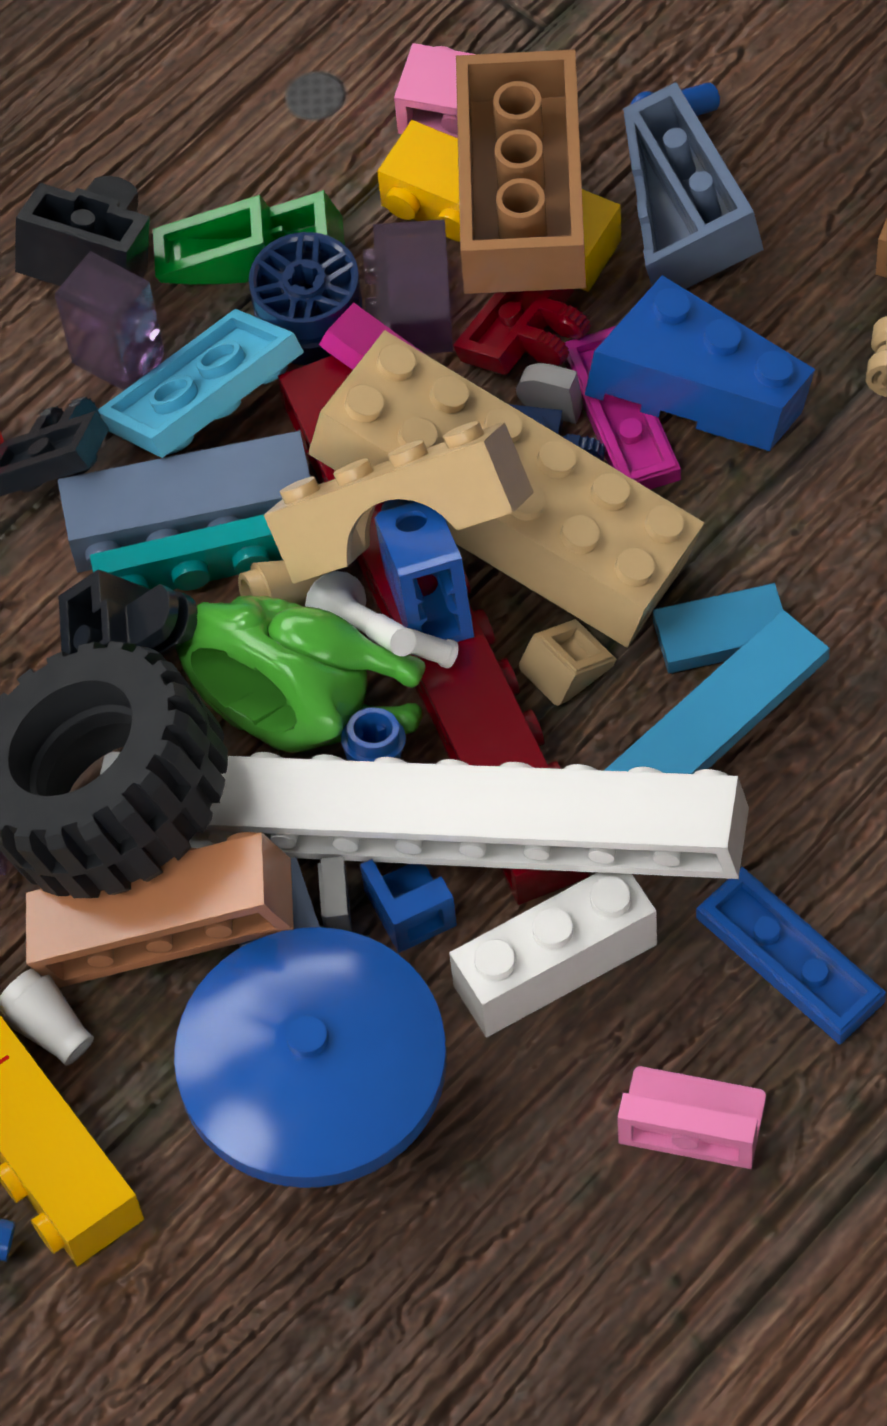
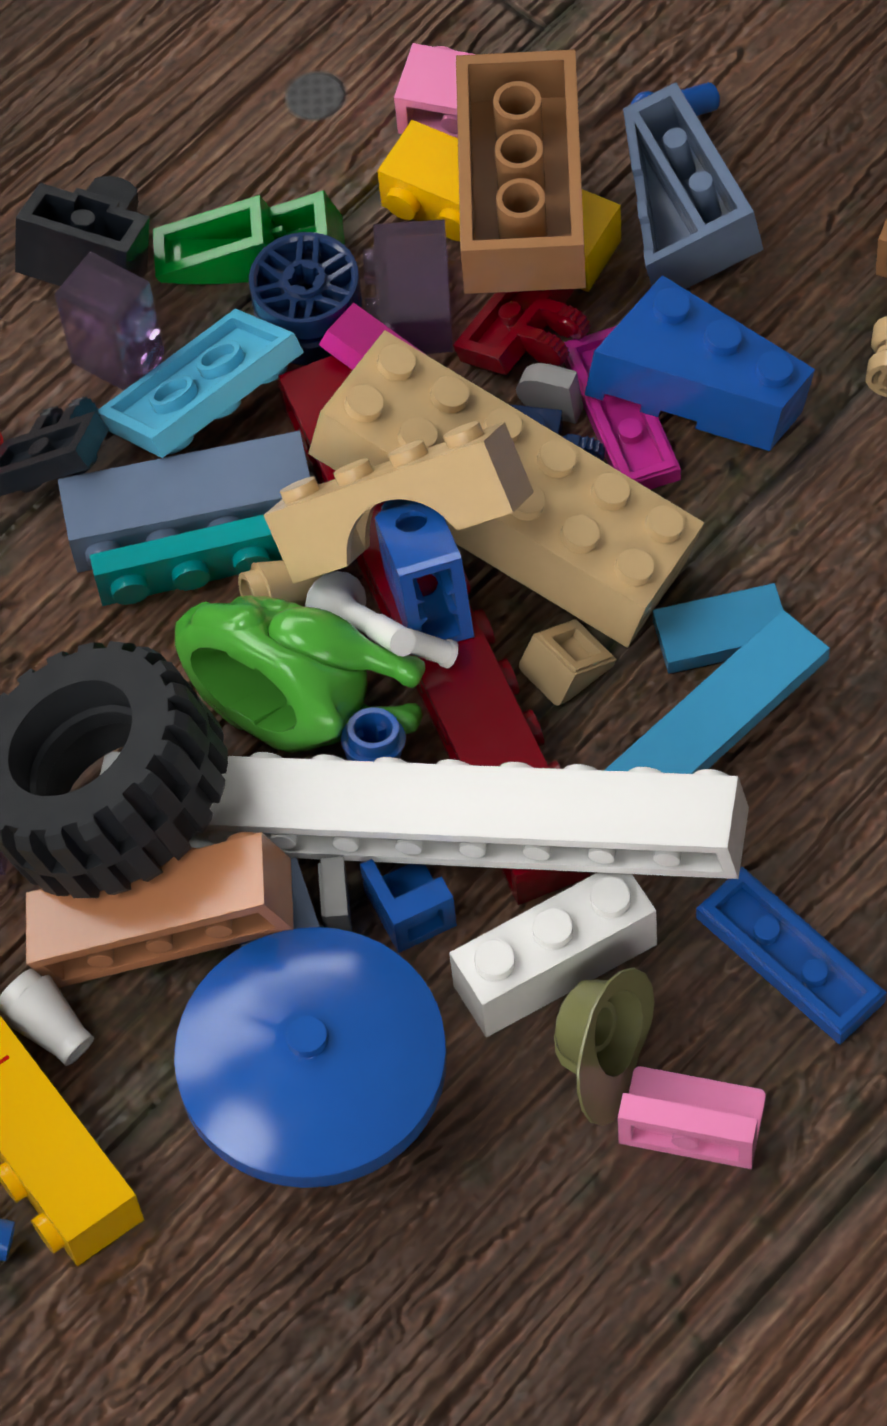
black brick [58,569,198,656] -> none
none -> olive piece [554,968,655,1126]

